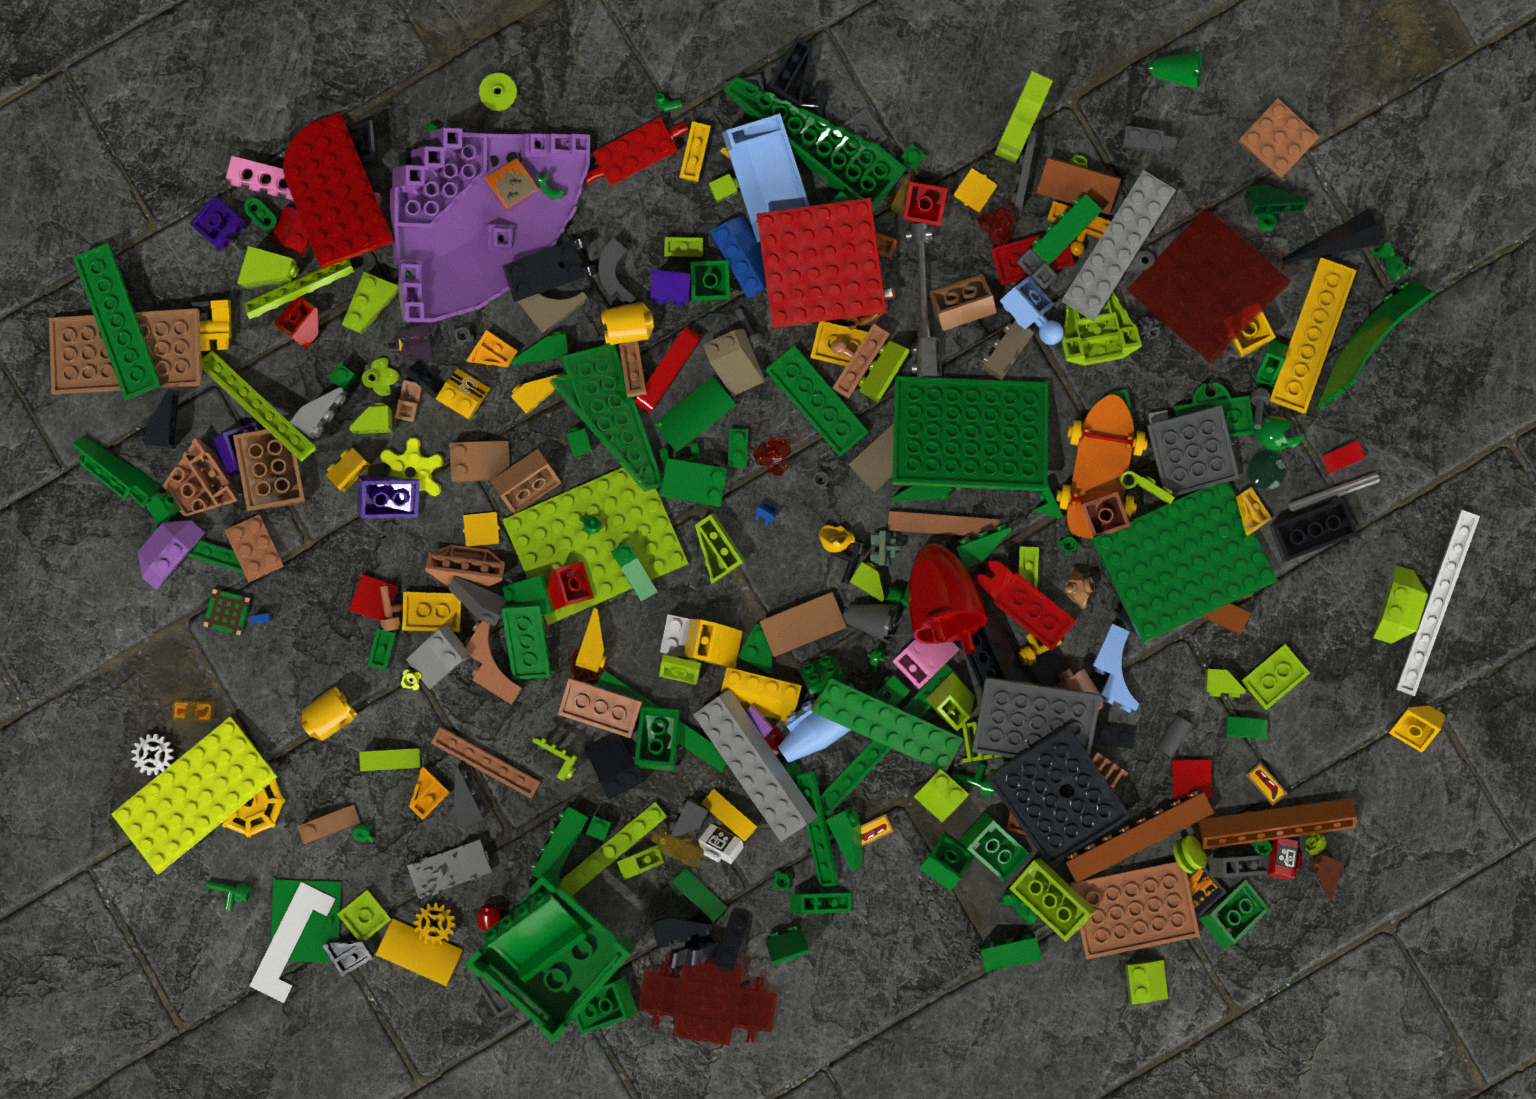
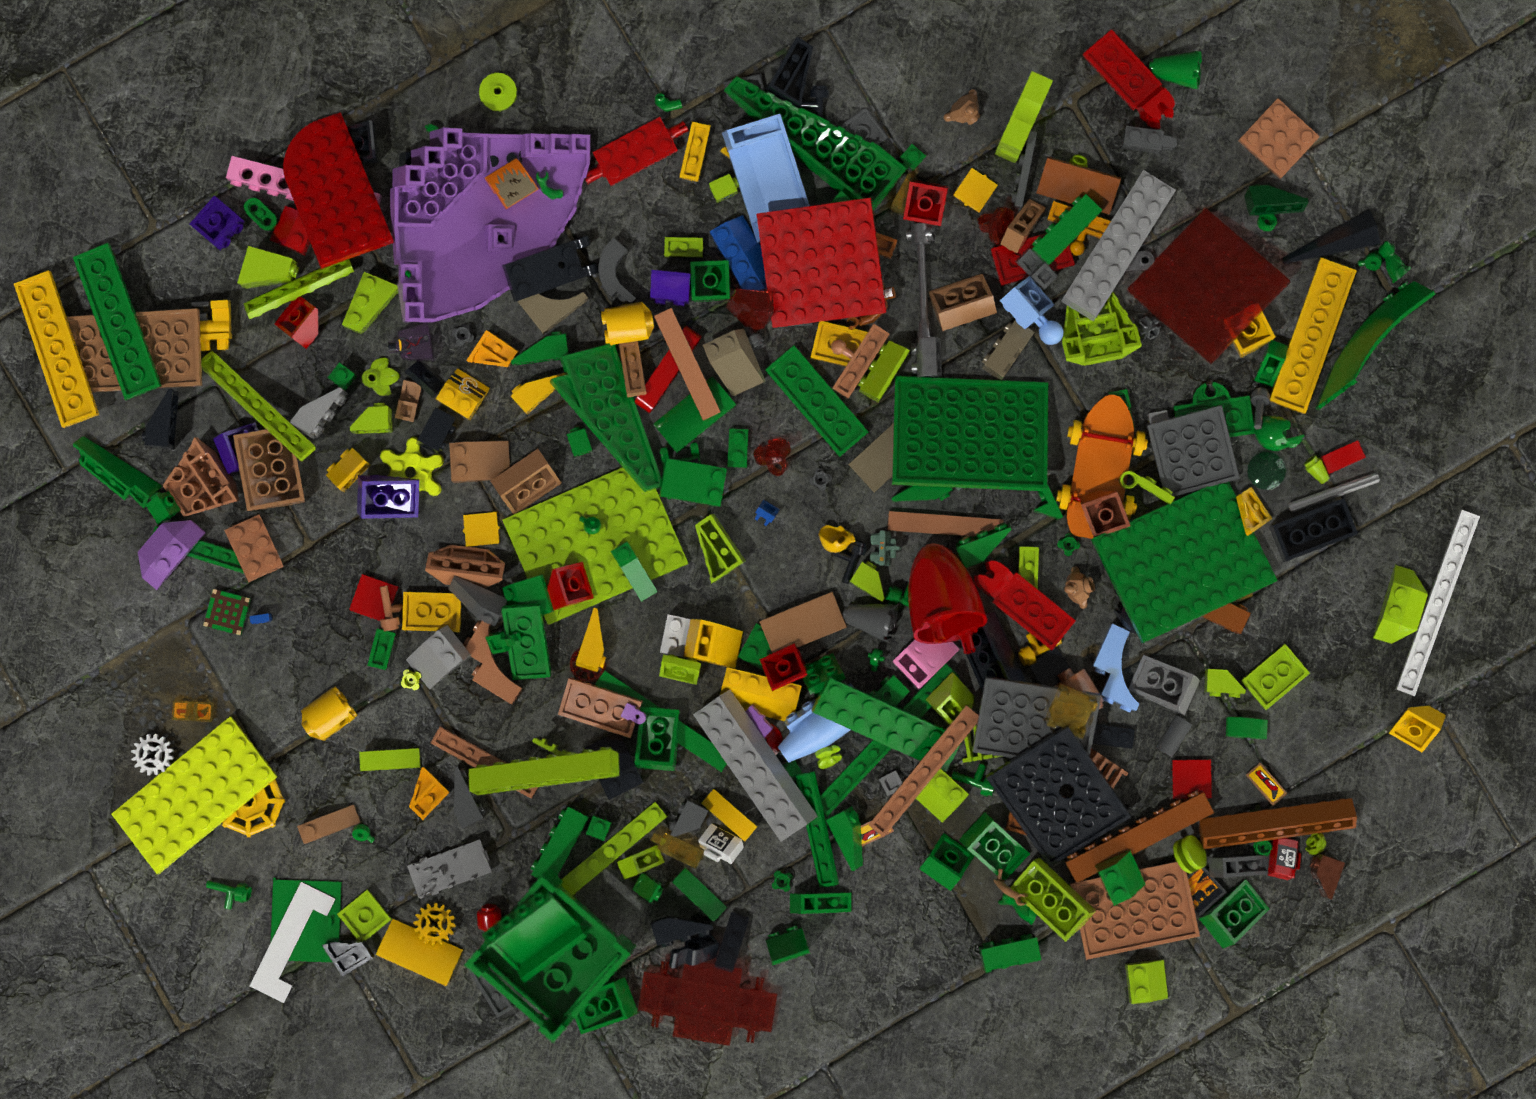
none -> yellow plate [14,270,99,428]
none -> black brick [416,407,457,454]
none -> lime brick [469,747,619,795]
none -> green plate [485,631,522,654]
none -> medium lavender piece [621,702,647,724]
none -> green slope [632,872,663,903]
none -> nougat tile [654,308,720,420]
none -> clear red slope [726,289,774,330]
none -> red slope [760,643,808,691]
none -> lime piece [815,745,842,769]
none -> nougat plate [869,705,978,838]
none -> light grey tile [879,770,903,796]
none -> medium nougat rock [944,89,980,125]
none -> medium nougat piece [993,869,1028,906]
none -> medium nougat slope [1001,199,1046,253]
none -> clear yellow panel [1045,684,1098,739]
none -> red hinge [1083,29,1175,130]
none -> green slope [1095,850,1145,906]
none -> light grey slope [1128,655,1200,715]
none -> lime cone [1304,455,1330,484]
none -> green piece [1358,253,1382,271]

